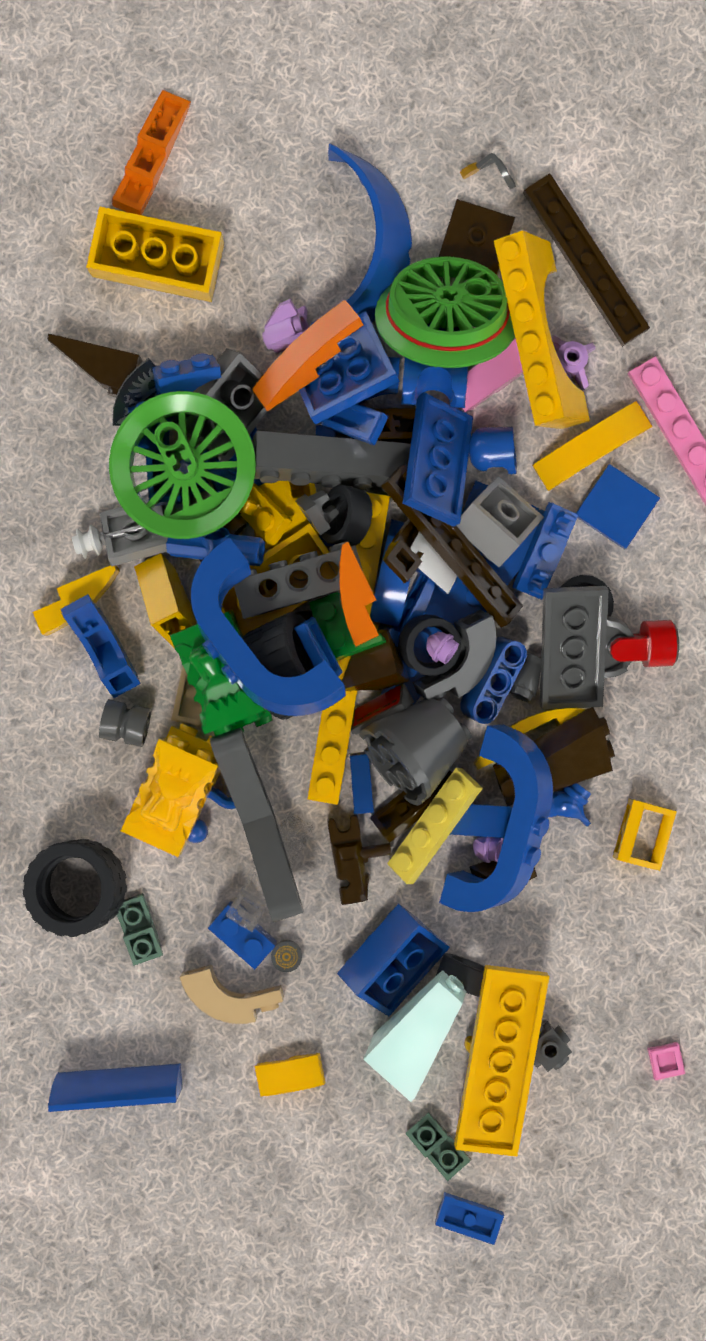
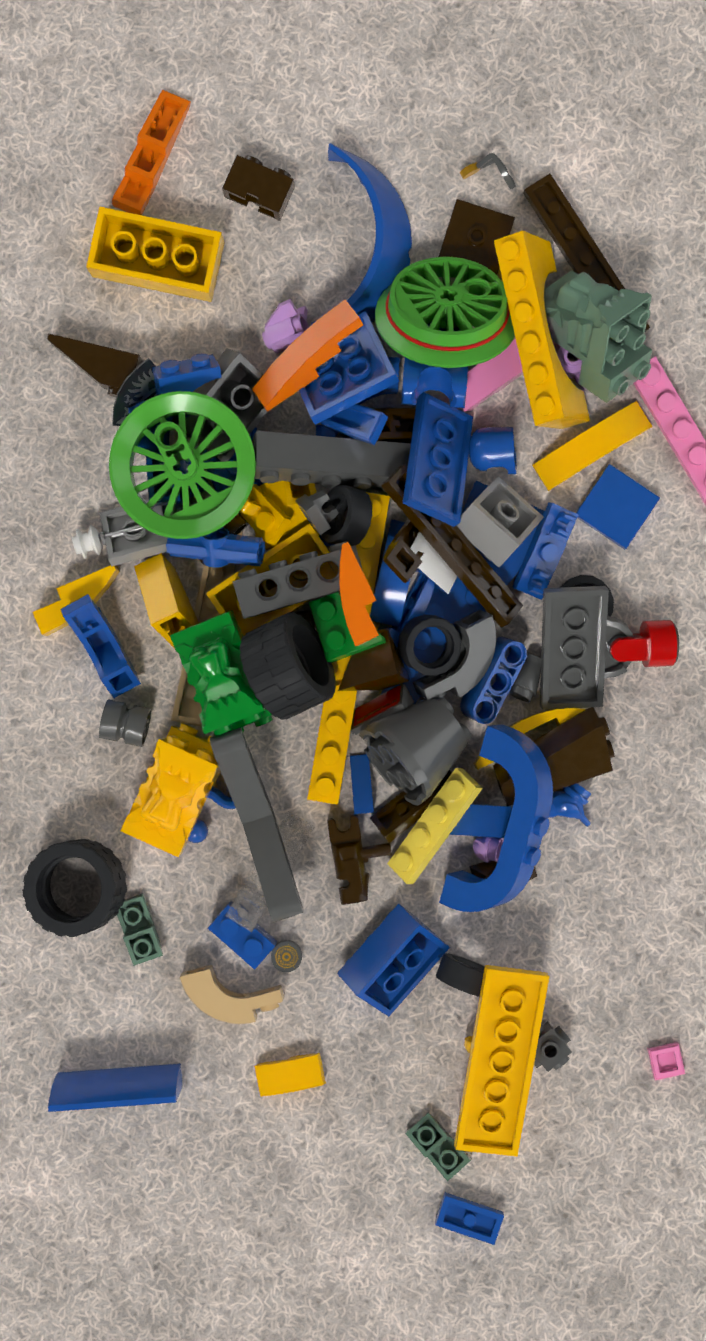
blue arch [191,538,346,716] -> none
blue tile [294,617,342,676] -> none
light aqua slope [363,970,466,1102] -> none
lavender plate [426,632,459,664] -> none
yellow tile [612,798,677,871] -> none
none -> dark brown brick [222,155,295,221]
none -> sand green brick [544,270,652,403]

